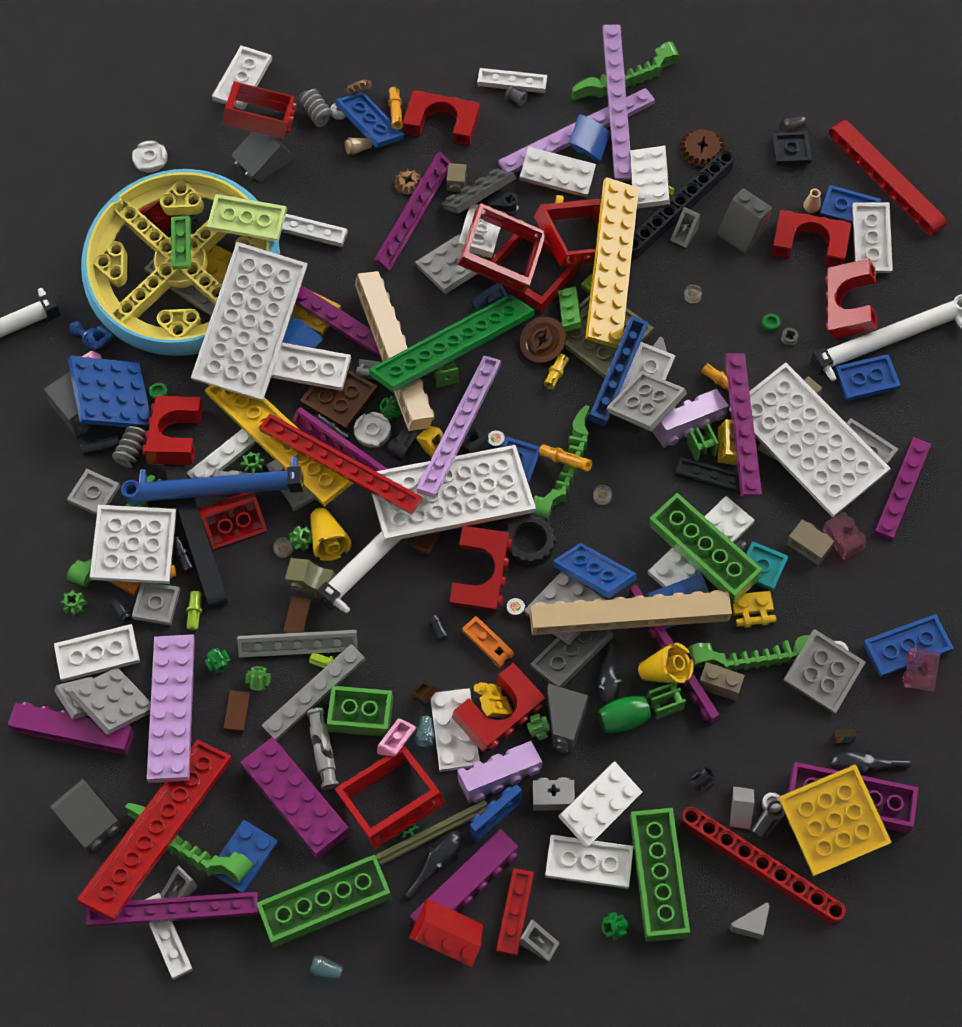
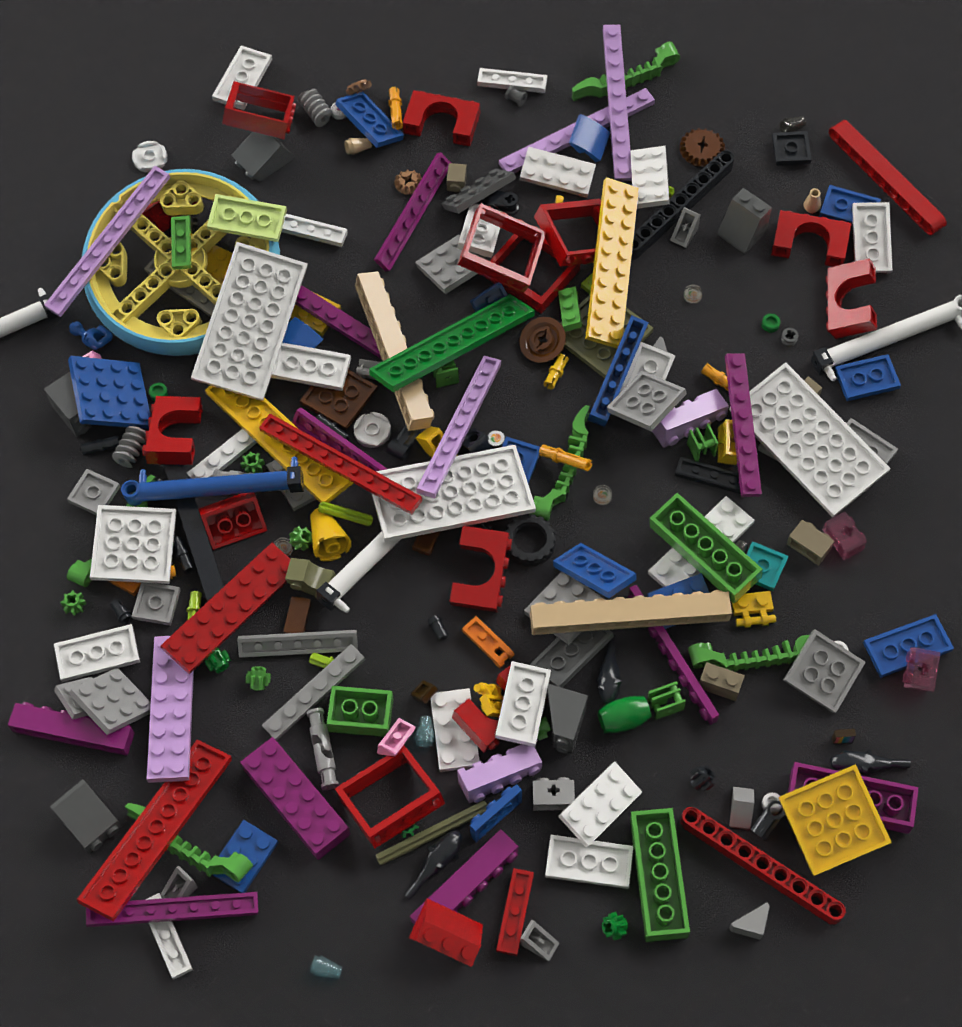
reddish brown tile [224,690,251,732] -> none
bright green brick [256,854,392,948] -> none
green gear [380,395,402,420] -> none
tile [506,597,525,618] -> none
yellow cone [638,643,693,684] -> none
magenta plate [874,437,931,541] -> none
none -> lavender plate [45,166,171,317]
none -> red plate [161,543,291,674]
none -> lime axle [318,501,373,526]
none -> white plate [495,661,551,747]

